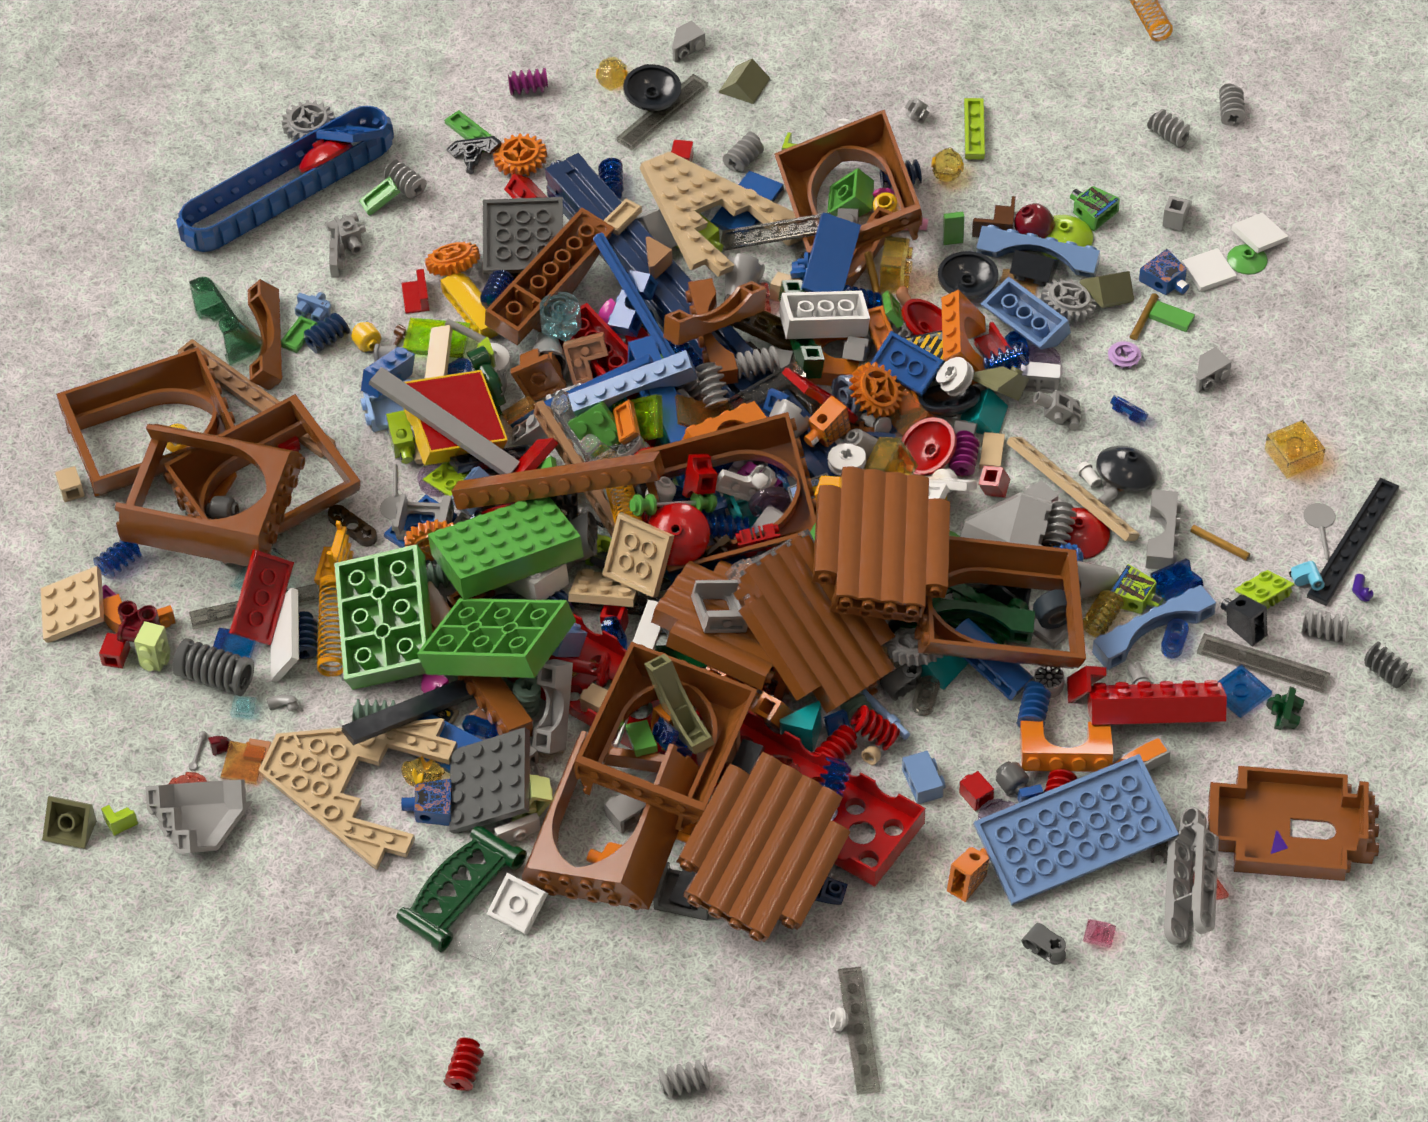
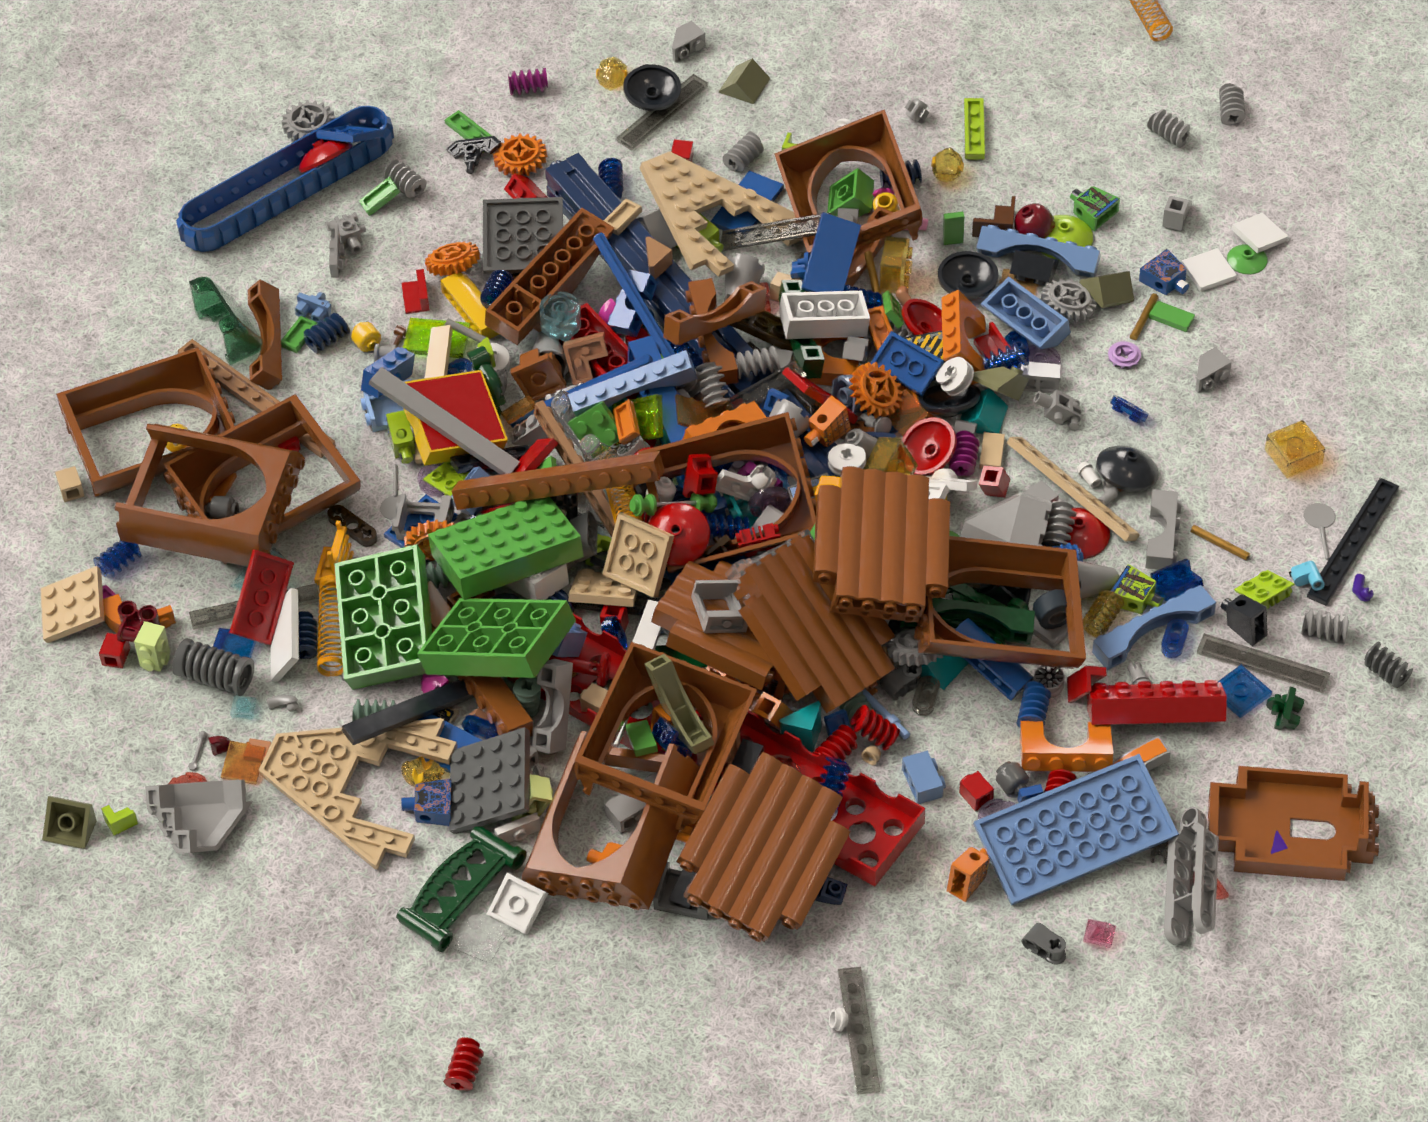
light grey piece [658,1059,710,1097] -> none

